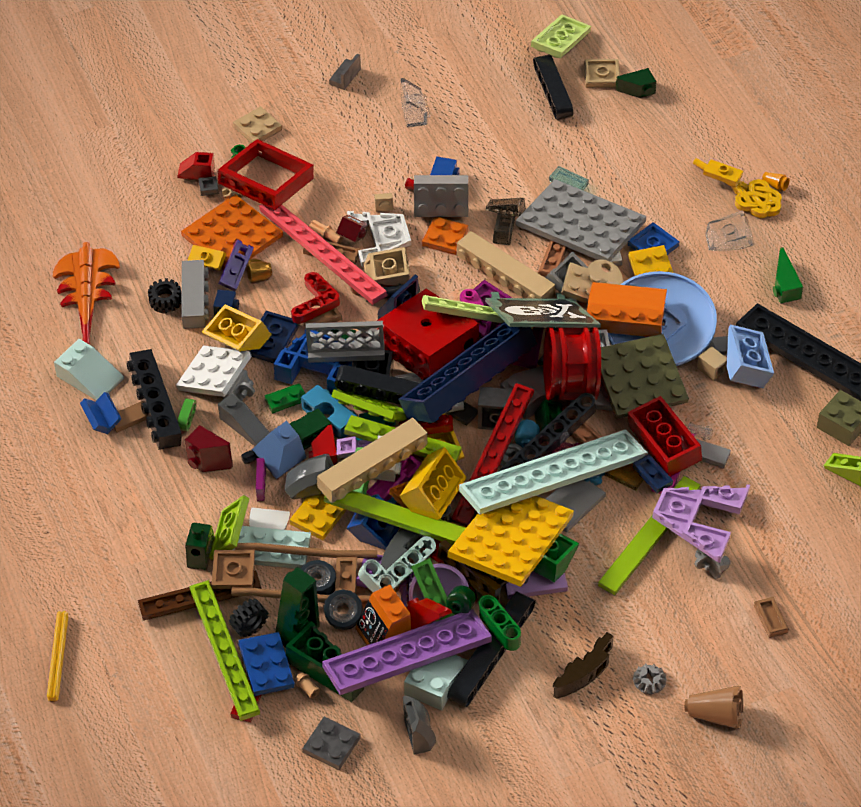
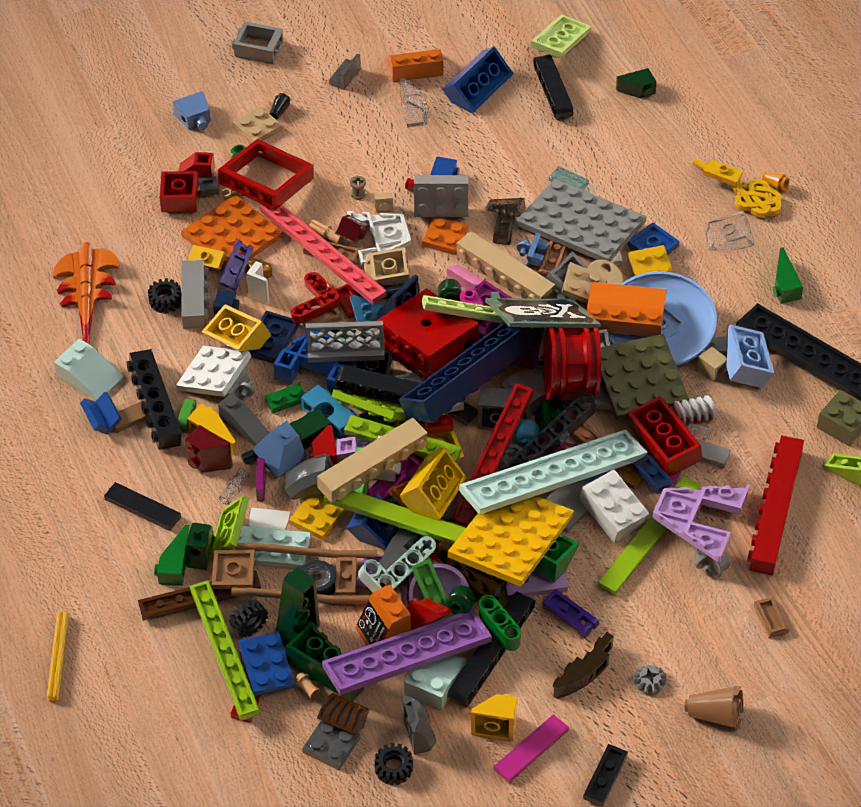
wheel [324,589,363,630] -> none
tan tile [584,59,620,88] -> none
none -> black tile [104,482,181,531]
none -> green slope [154,525,190,586]
none -> red brick [159,171,199,212]
none -> medium blue torso [172,91,211,130]
none -> yellow slope [187,403,237,456]
none -> clear pin [219,468,250,505]
none -> light grey window [232,21,284,64]
none -> white panel [246,261,270,305]
none -> black cone [269,93,291,119]
none -> reddish brown brick [317,693,369,735]
none -> red tile [335,284,357,319]
none -> dark tan bush [350,176,366,200]
none -> dark azure piece [350,295,383,322]
none -> black tyre [374,743,413,785]
none -> orange slope [388,49,444,82]
none -> dark green head [438,279,462,301]
none -> blue slope [442,46,514,113]
none -> bright pink slope [447,264,483,289]
none -> yellow slope [471,694,518,741]
none -> dark pink tile [494,714,569,783]
none -> medium blue hips [517,233,549,267]
none -> dark purple plate [542,589,599,638]
none -> white brick [579,470,649,543]
none -> black plate [583,744,628,807]
none -> white piece [673,395,716,424]
none -> red brick [747,435,804,575]

